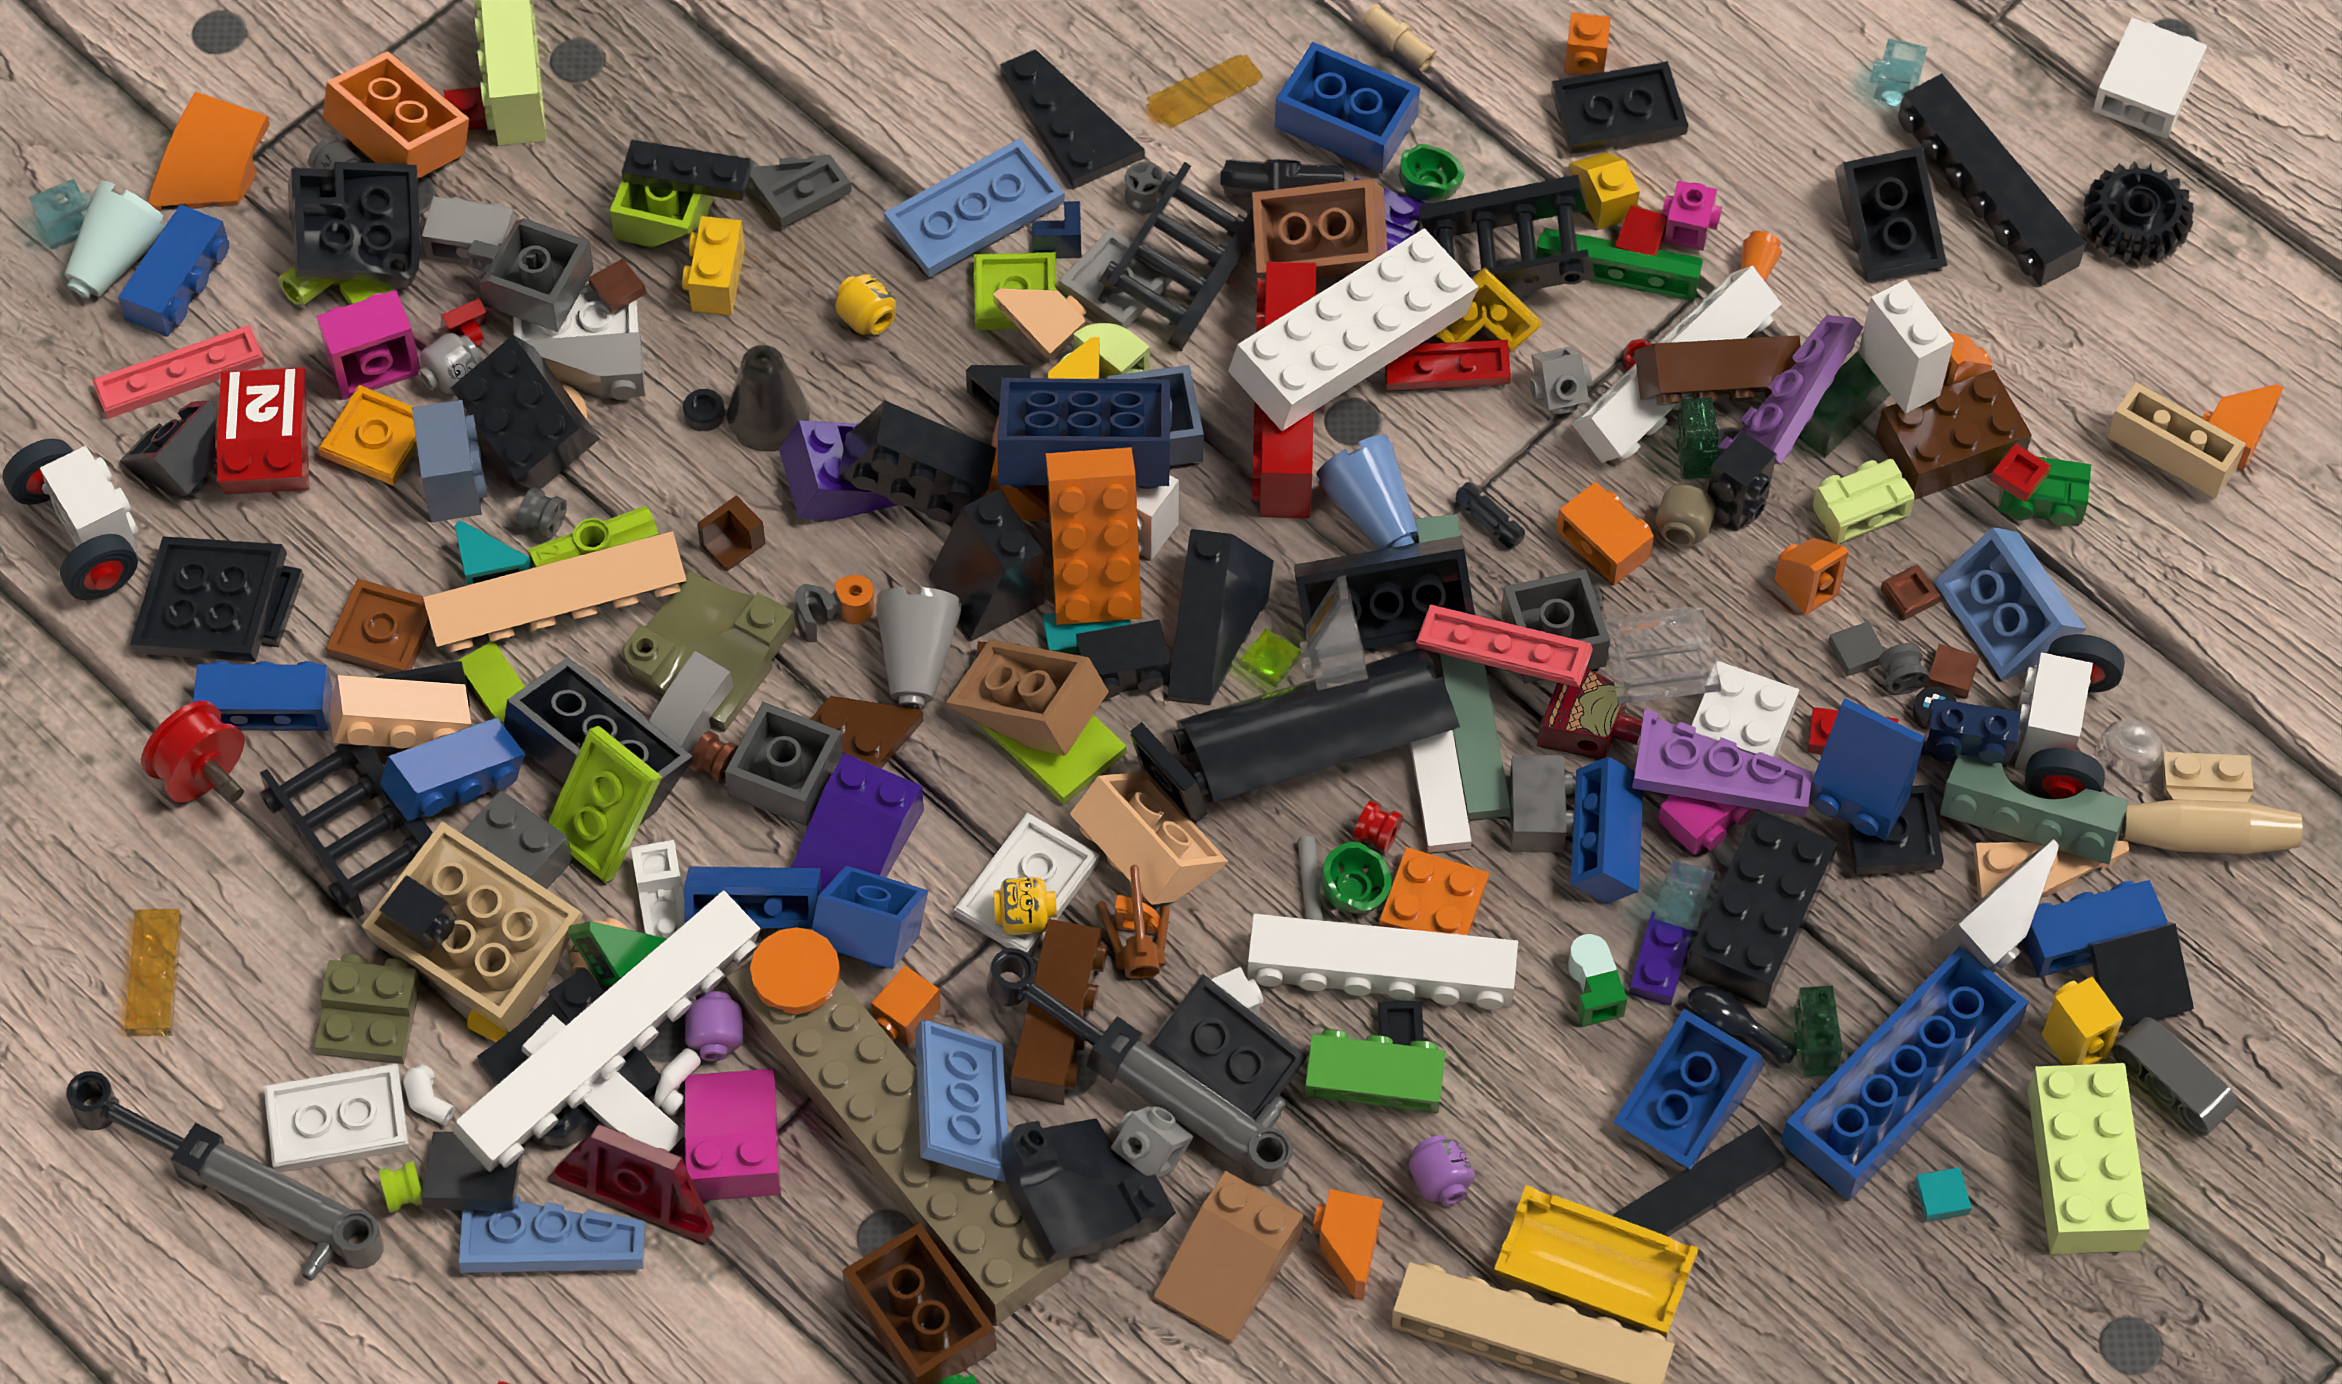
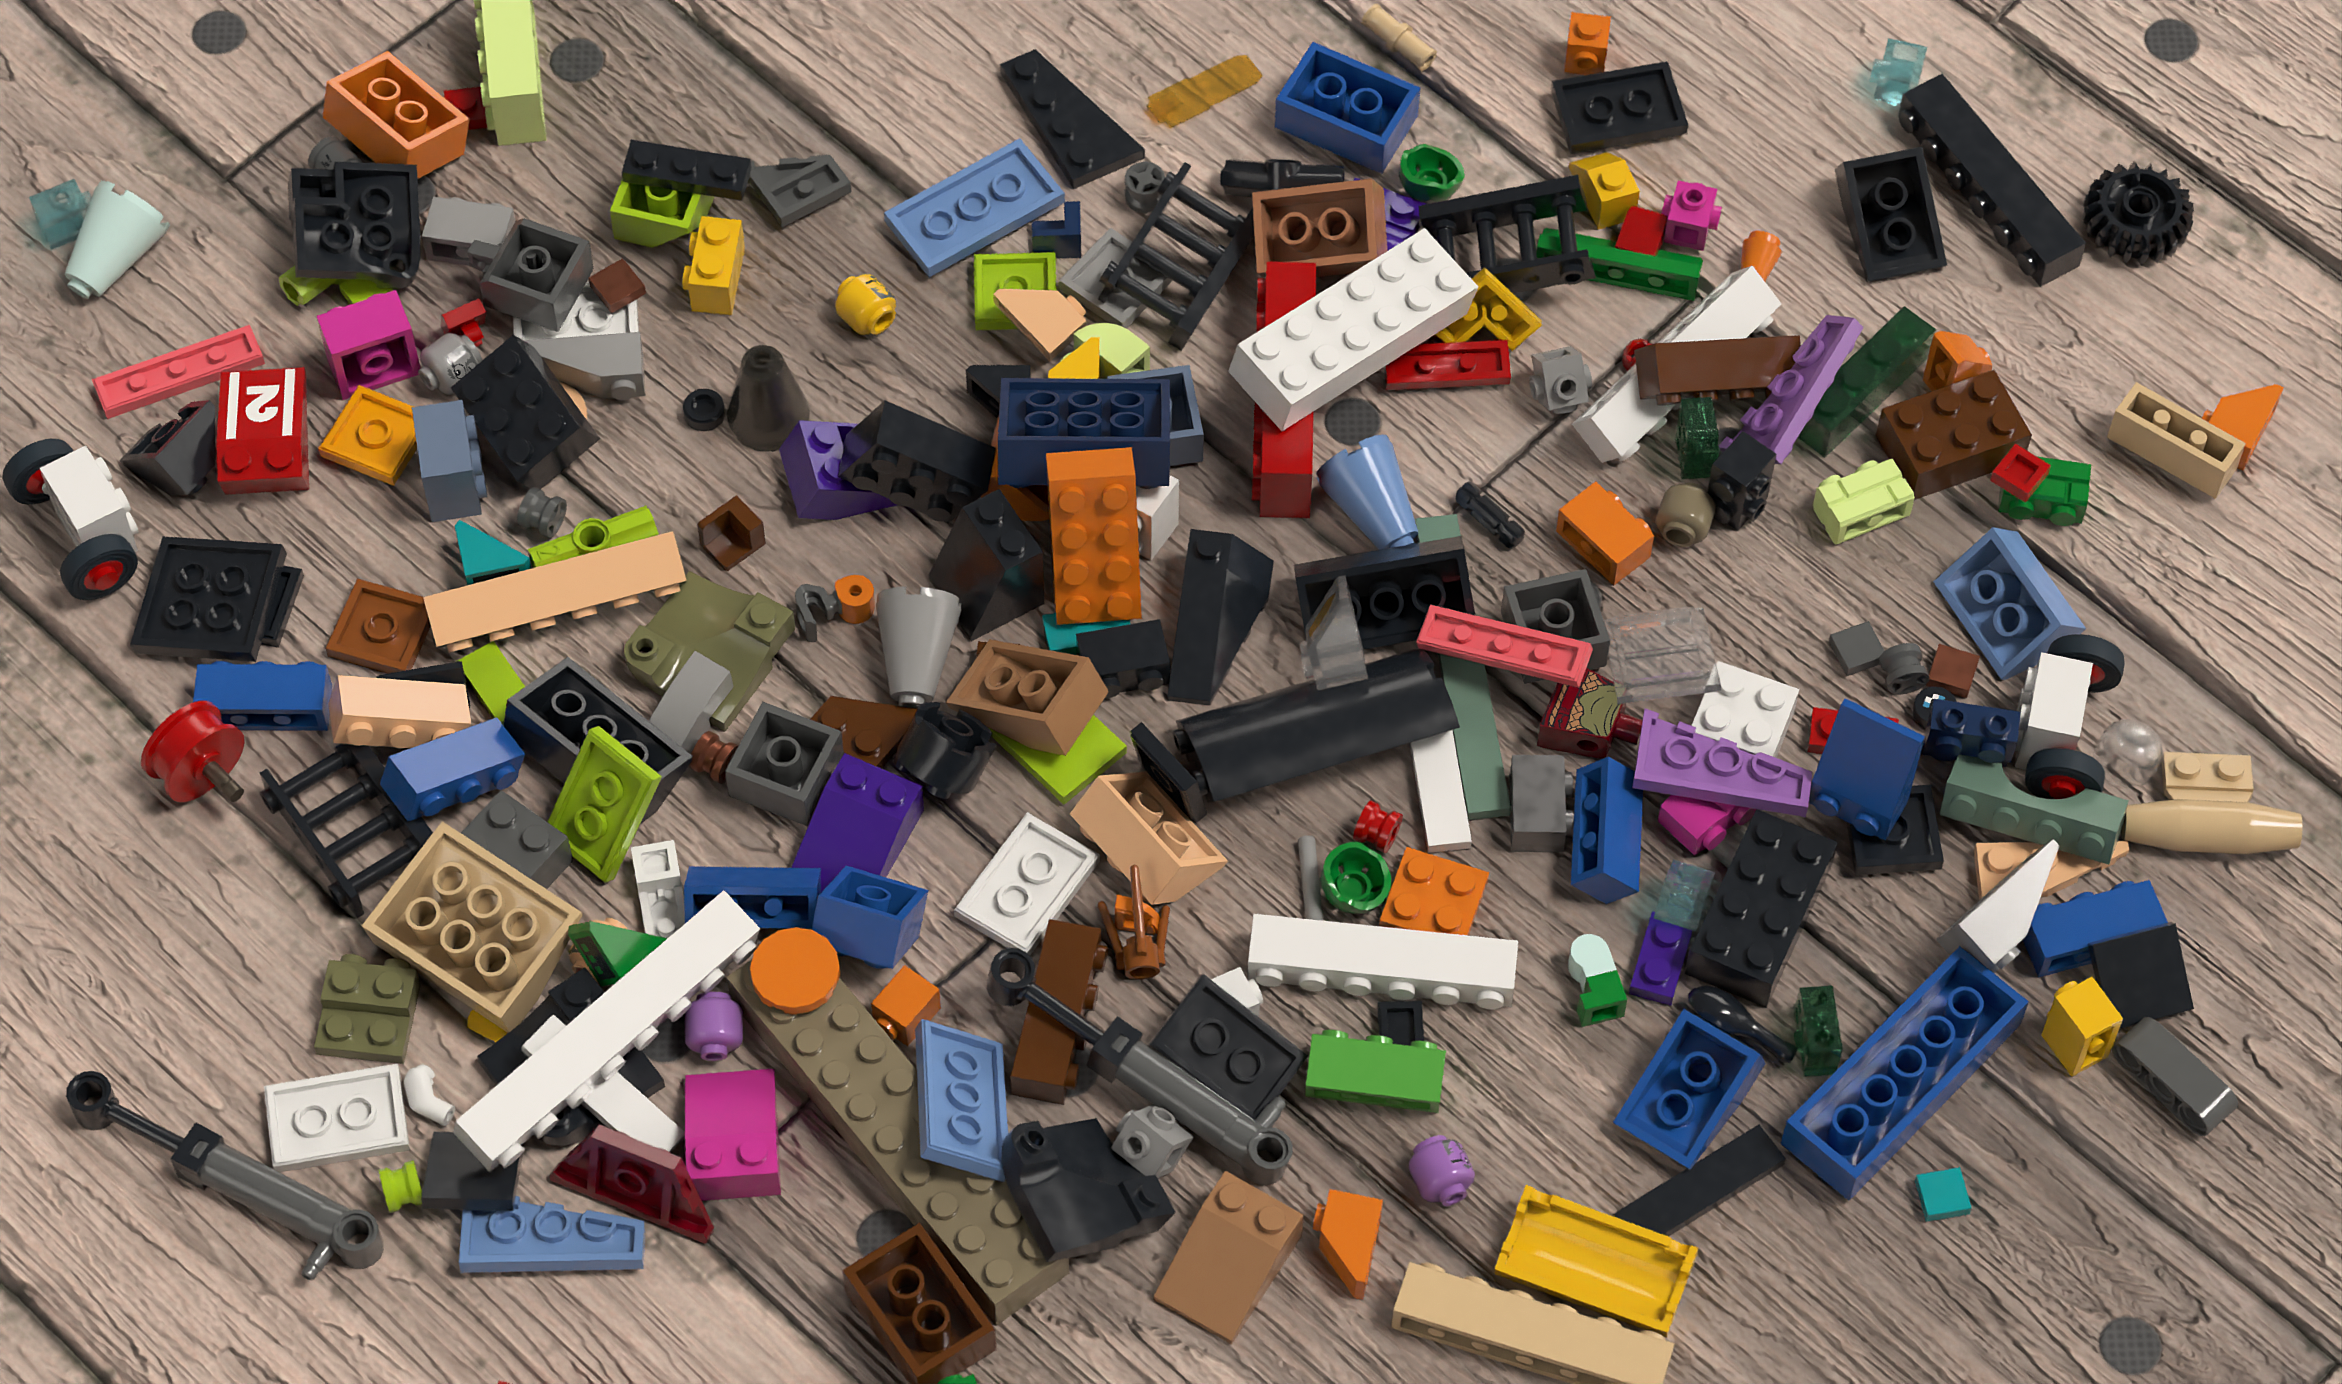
blue brick [118,204,229,337] -> none
clear yellow plate [124,909,182,1036] -> none
orange slope [148,91,270,211] -> none
black brick [379,875,457,952] -> none
white arm [654,1048,701,1116] -> none
yellow head [993,877,1057,935] -> none
clear neon green plate [1241,628,1301,688] -> none
orange slope [1774,538,1849,615] -> none
white brick [1858,280,1954,414] -> none
copper tile [1880,564,1941,621] -> none
yellowish green brick [2027,1063,2149,1254] -> none
white brick [2092,18,2207,139] -> none
none -> black brick [893,702,996,799]

